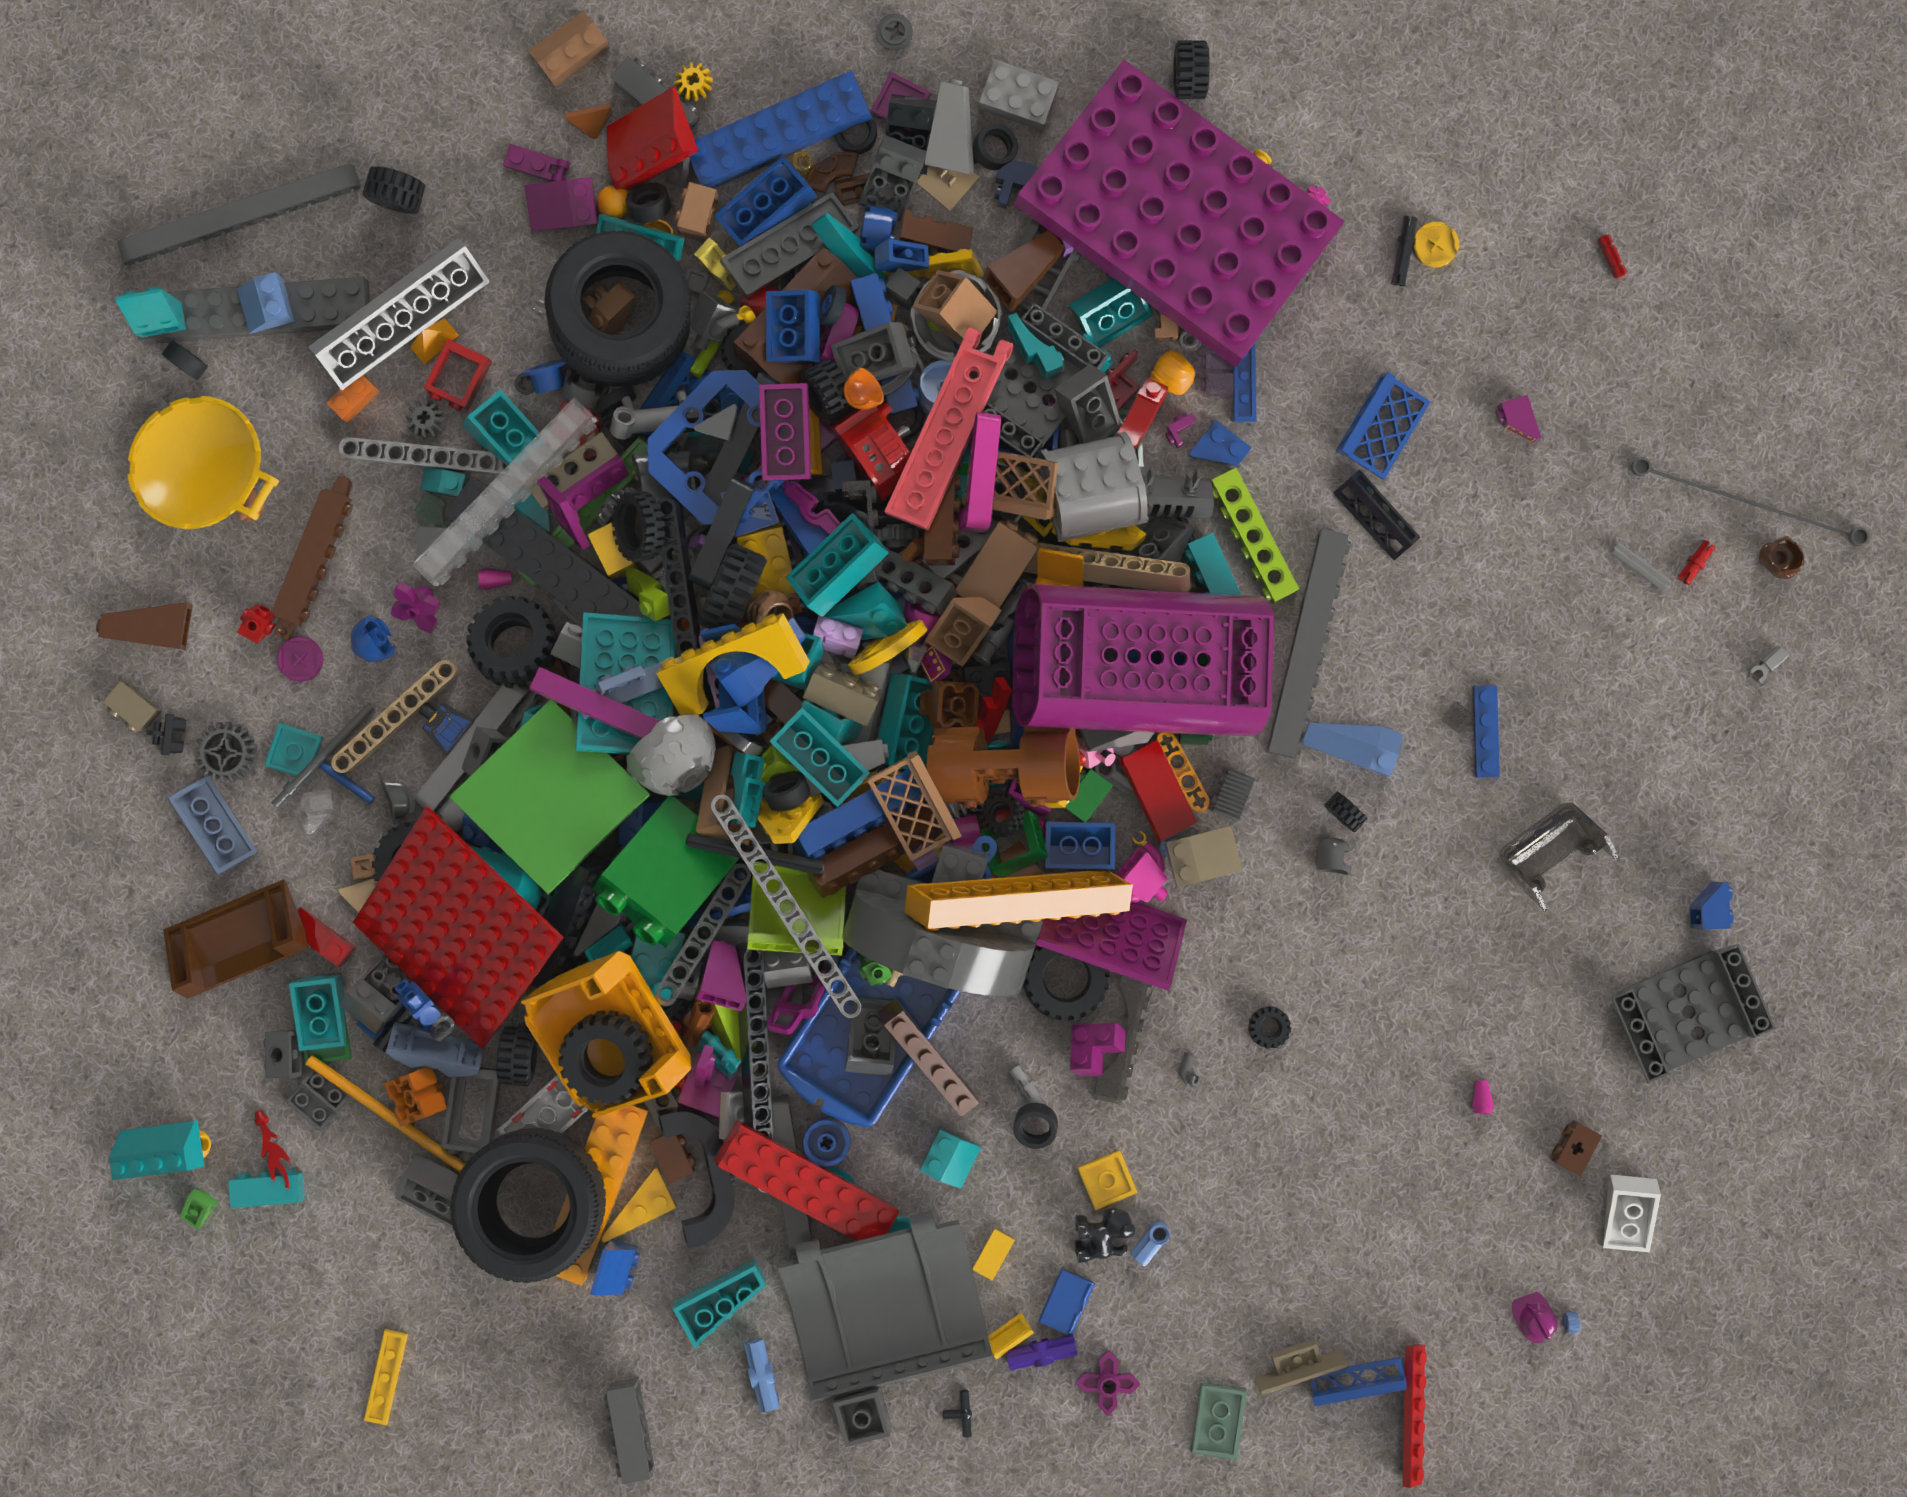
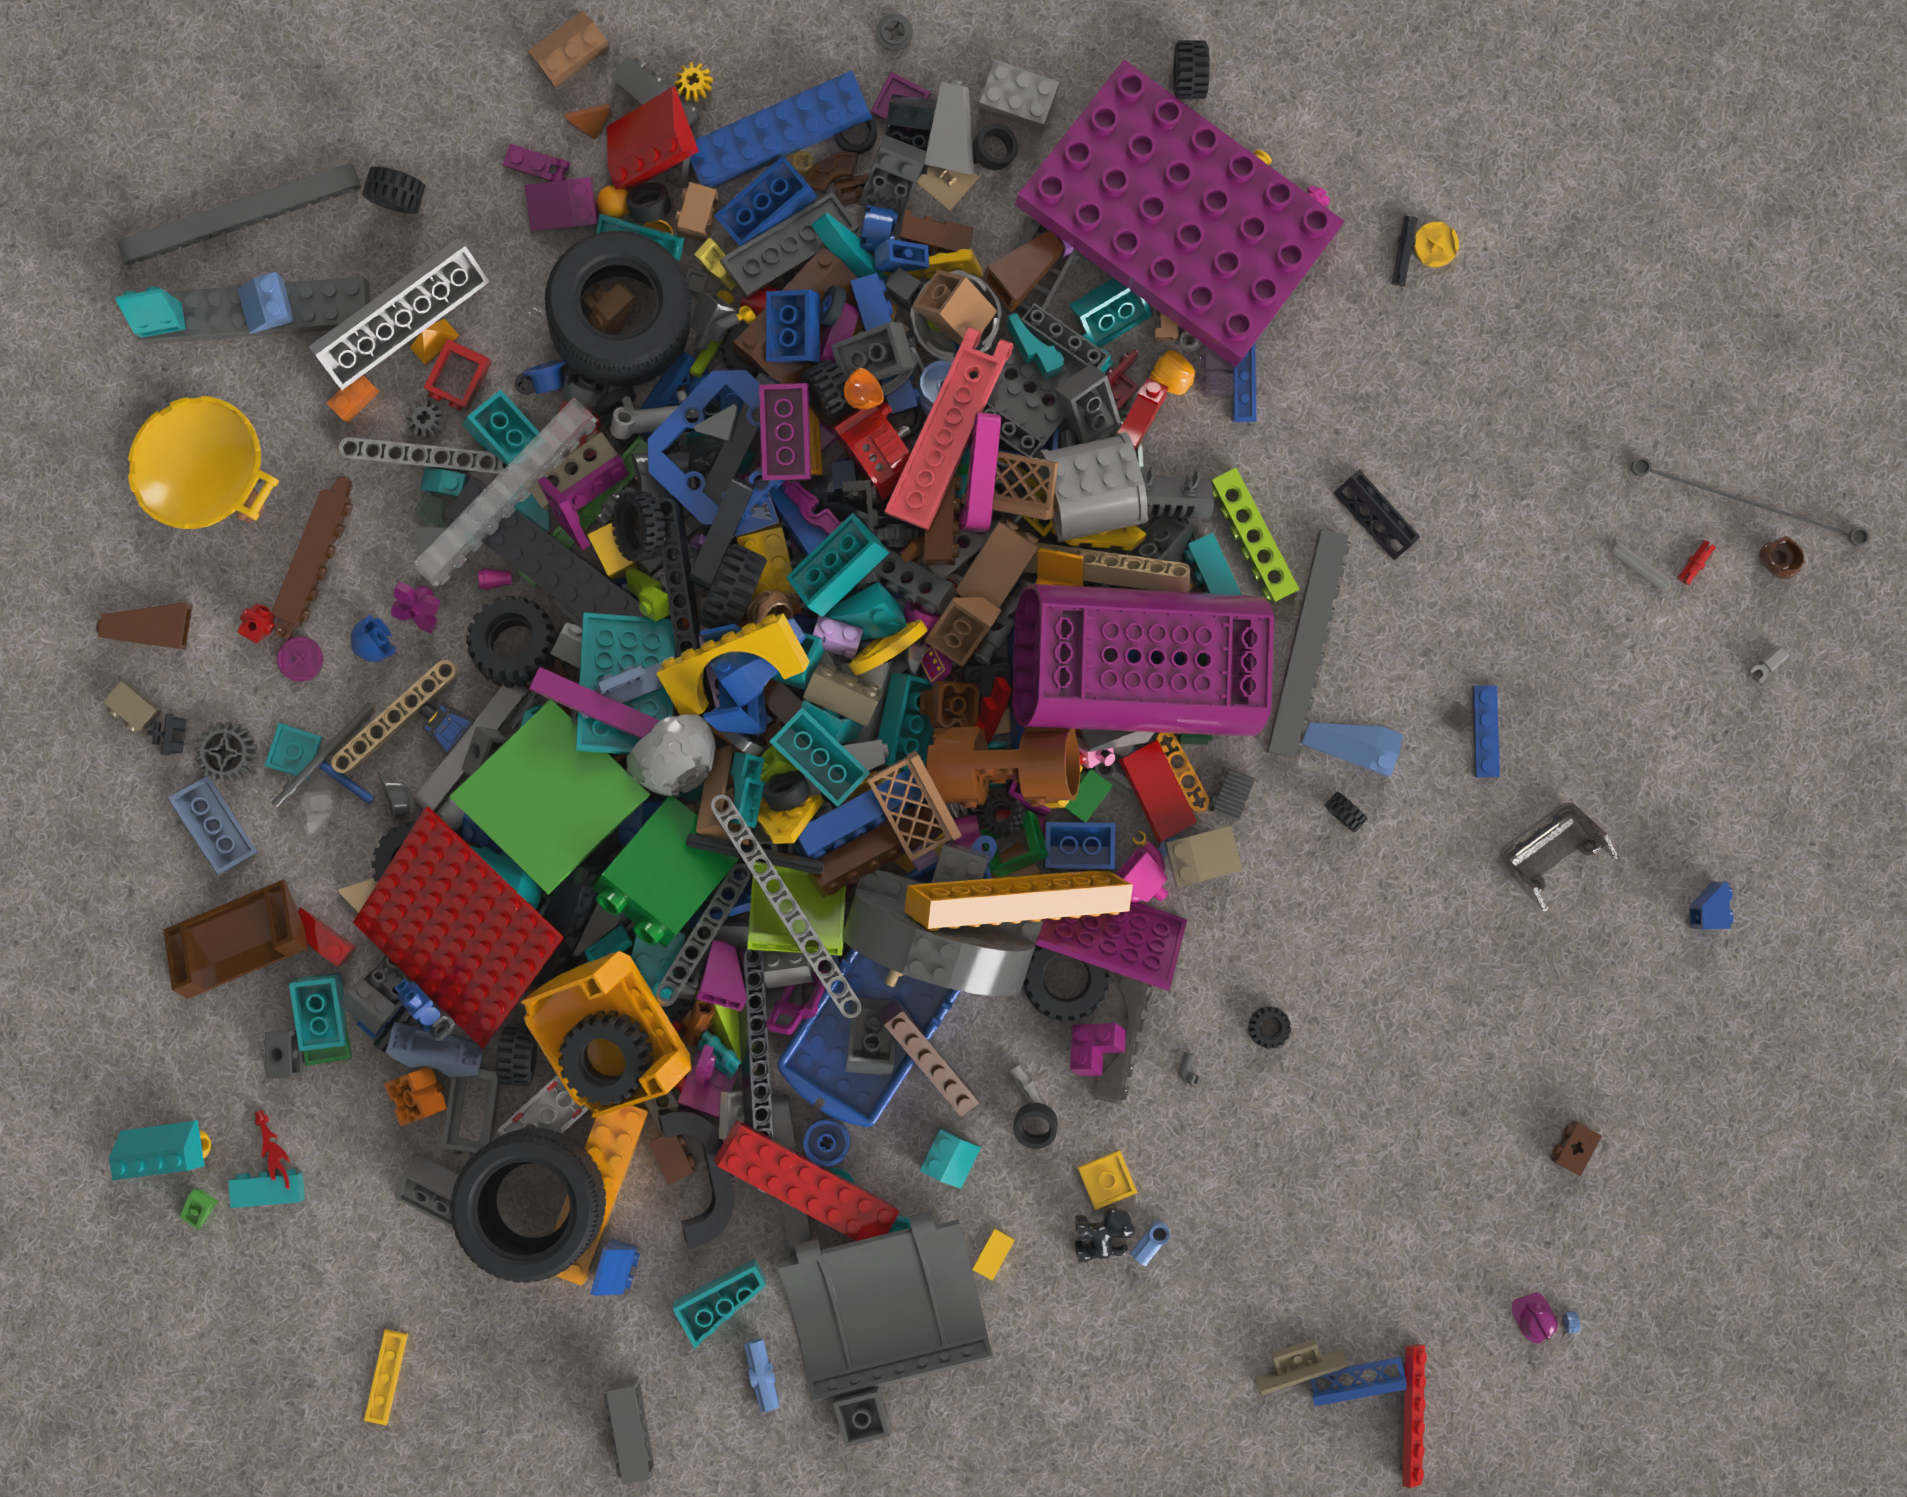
black tyre [162,340,208,380] -> none
dark grey slope [285,1070,351,1132] -> none
light orange piece [306,1055,466,1173] -> none
medium nougat tile [350,854,376,882] -> none
yellow wing [601,1167,677,1243] -> none
bright green brick [858,955,892,987] -> none
black piece [942,1390,972,1438] -> none
yellow tile [988,1313,1034,1360] -> none
dark blue brick [995,161,1037,209] -> none
dark purple piece [1006,1335,1078,1371] -> none
blue piece [1038,1268,1095,1336] -> none
magenta plant [1076,1350,1140,1416] -> none
magenta bracket [1165,413,1196,449] -> none
blue wing [1189,420,1252,466] -> none
sand green tile [1191,1383,1247,1460] -> none
dark grey helmet [1316,838,1351,875] -> none
blue fence [1335,372,1431,480] -> none
dark pink cone [1471,1080,1494,1114] -> none
magenta slope [1496,395,1541,443] -> none
red axle [1598,234,1627,278] -> none
white slope [1603,1175,1661,1252] -> none
dark grey slope [1611,944,1776,1083] -> none

